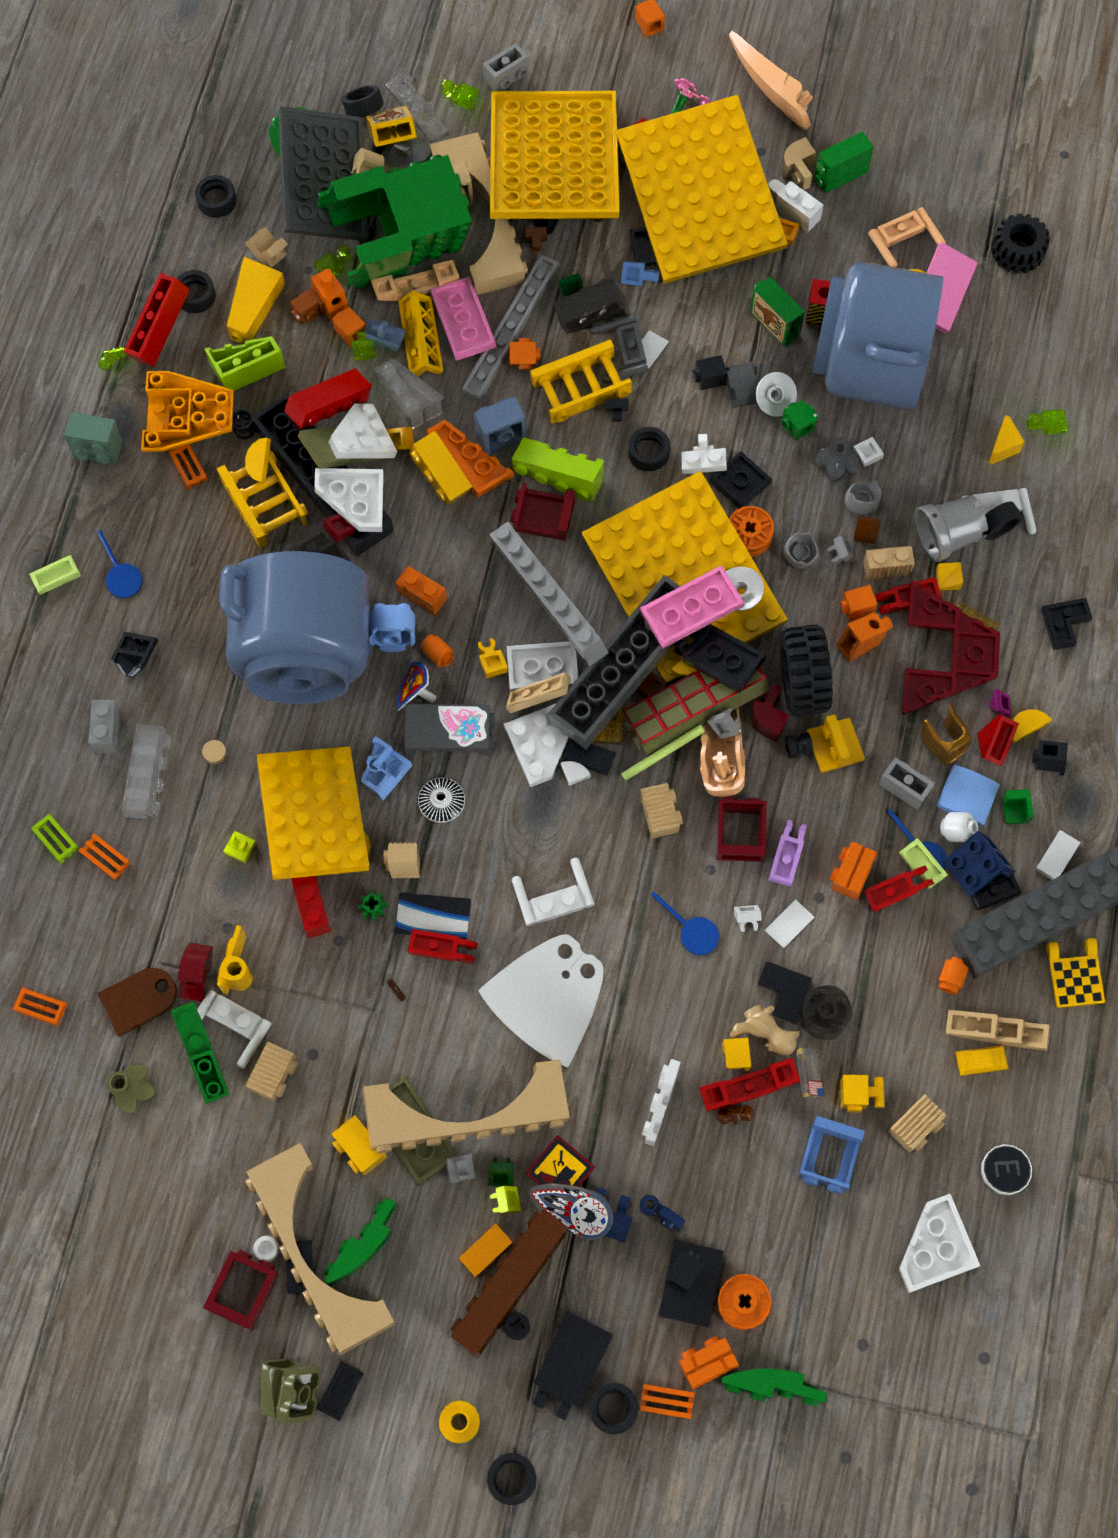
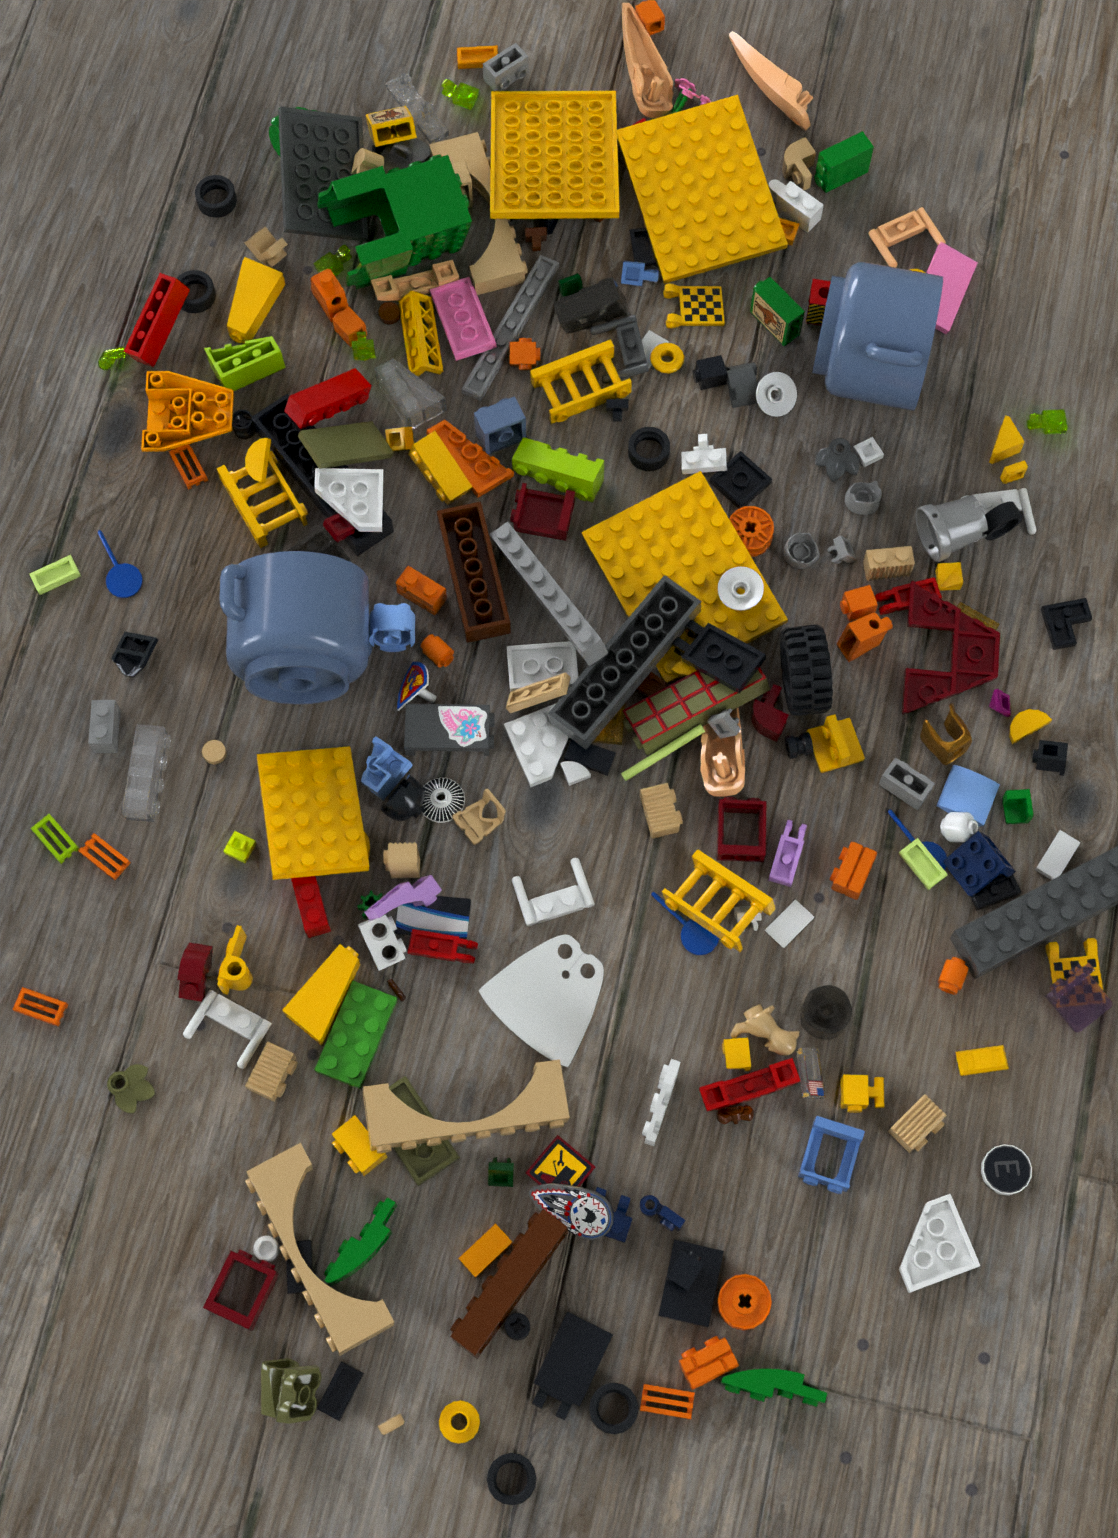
sand green brick [64,412,123,464] -> none
reddish brown tile [97,968,177,1037] -> none
green slope [171,1001,229,1104] -> none
dark orange brick [290,288,326,325] -> none
white plate [328,404,397,459] -> none
black tyre [342,85,384,117] -> none
sand blue hips [361,318,406,352] -> none
light grey tile [445,1152,475,1183] -> none
yellow plate [478,638,508,679] -> none
neon yellow tile [490,1186,521,1214] -> none
bright pink tile [640,565,744,649] -> none
black tile [758,961,812,1024] -> none
green brick [781,400,818,440] -> none
reddish brown slope [853,516,881,544] -> none
red hinge [863,865,934,913] -> none
tan slope [946,1010,1050,1051] -> none
red slope [977,715,1019,767] -> none
black tyre [991,213,1050,274] -> none
none -> yellow slope [282,944,361,1046]
none -> bright green plate [315,981,398,1089]
none -> white brick [358,914,407,971]
none -> lavender slope [364,875,442,920]
none -> reddish brown tile [378,302,400,325]
none -> tan tile [378,1413,405,1435]
none -> black cylinder [380,774,425,821]
none -> reddish brown brick [437,501,511,643]
none -> tan piece [452,789,506,845]
none -> light orange tile [457,45,498,69]
none -> light nougat piece [622,3,674,119]
none -> yellow piece [650,343,685,374]
none -> yellow fence [662,849,776,952]
none -> yellow flag [663,283,725,328]
none -> yellow tile [1000,460,1028,484]
none -> bracket [1045,962,1113,1033]

